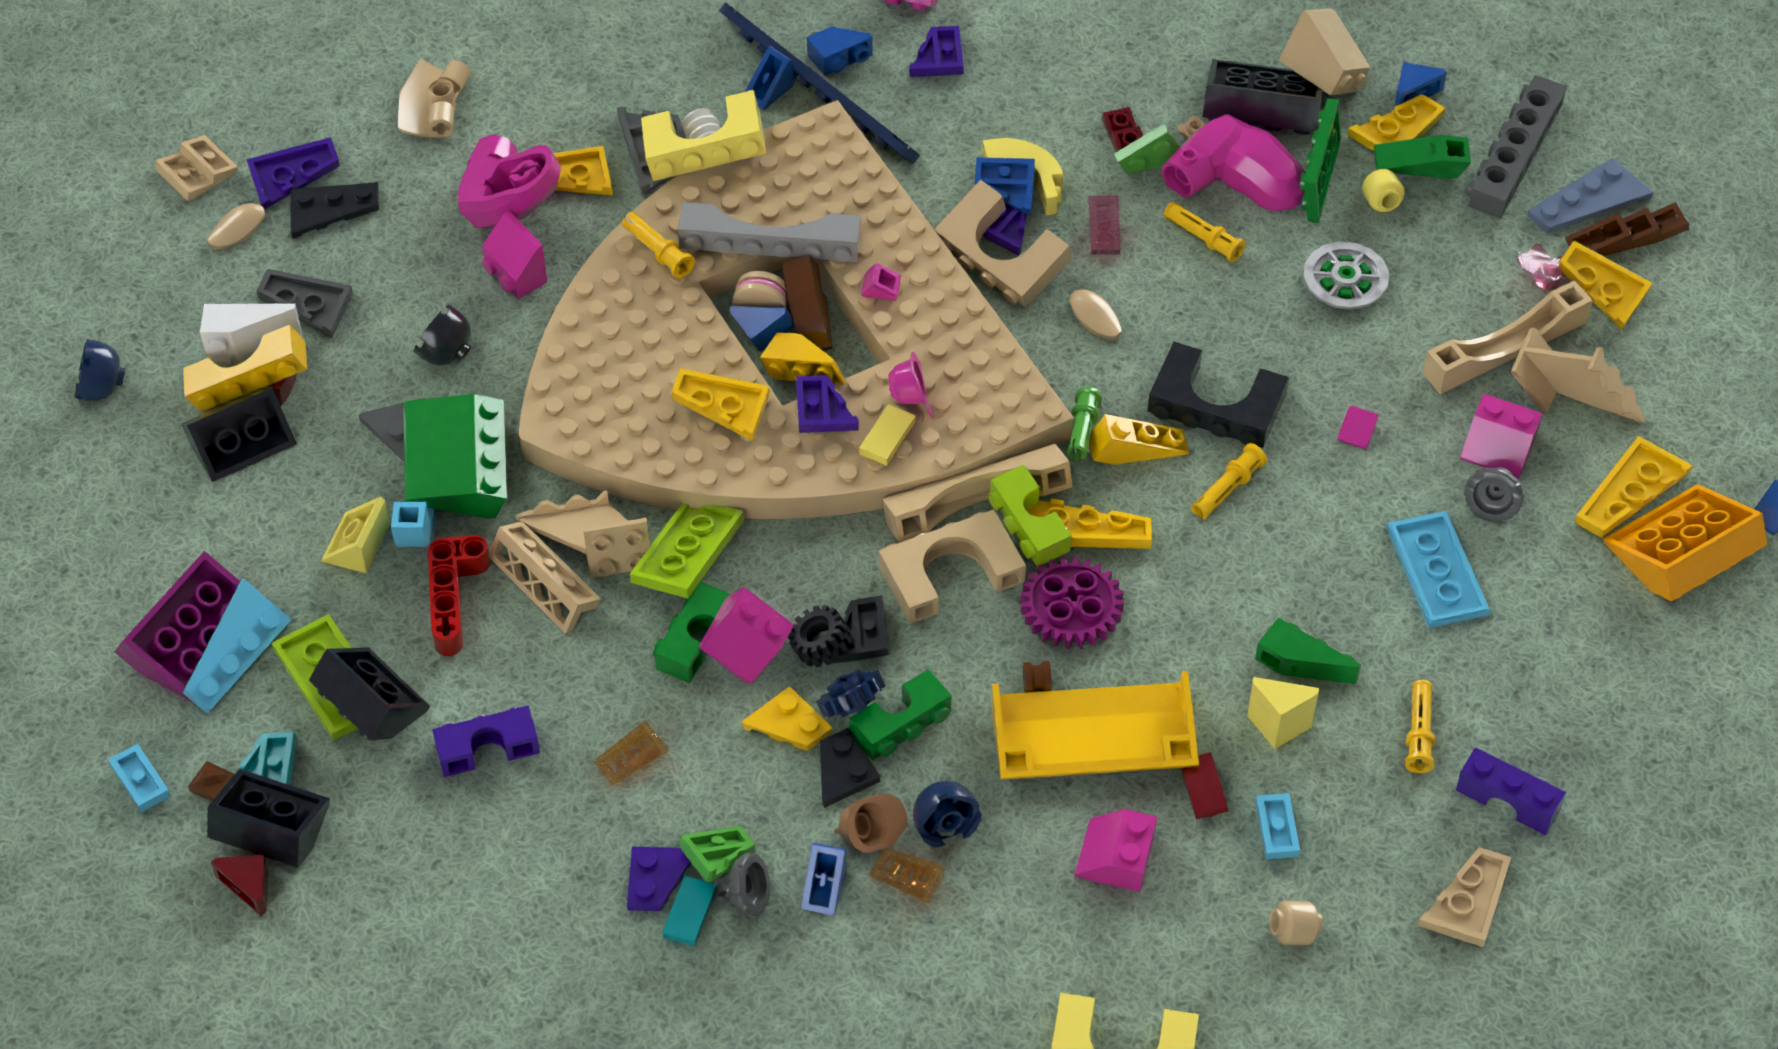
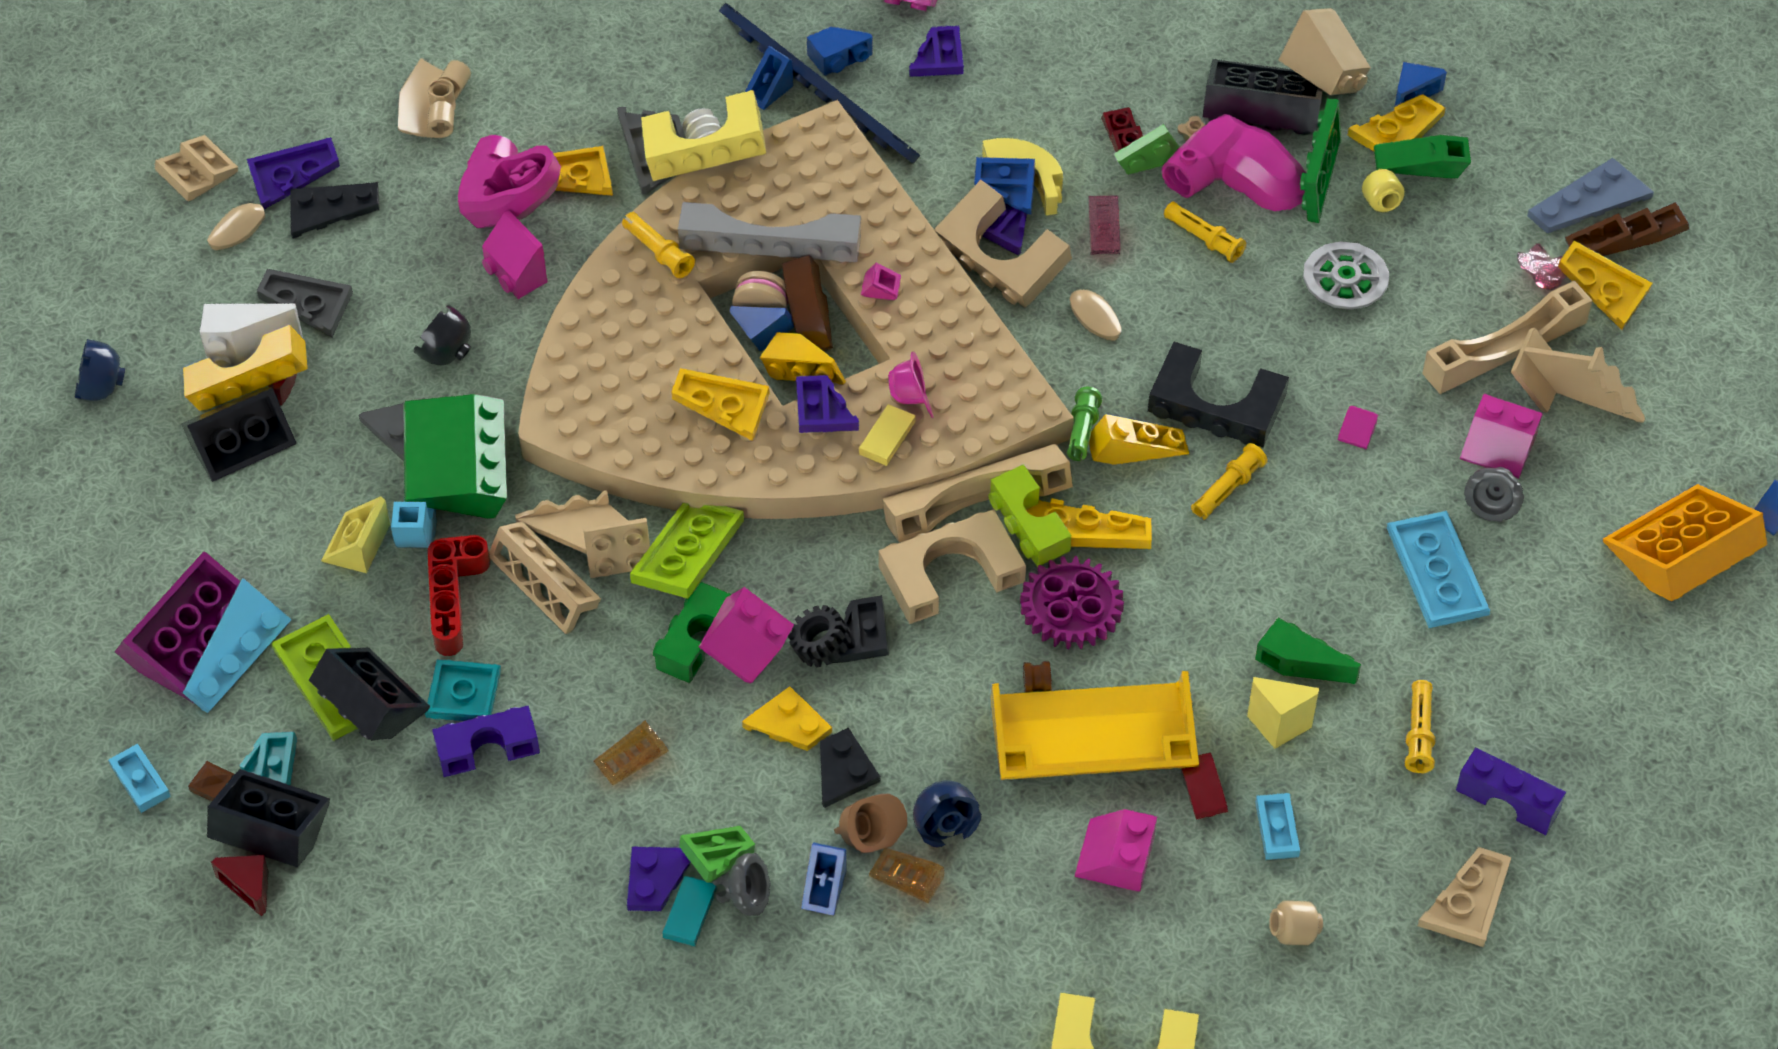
dark blue gear [816,669,886,718] -> none
green arch [849,669,952,760] -> none
dark grey brick [1467,75,1567,218] -> none
yellow wing [1574,436,1693,538] -> none
none -> teal tile [425,659,501,721]

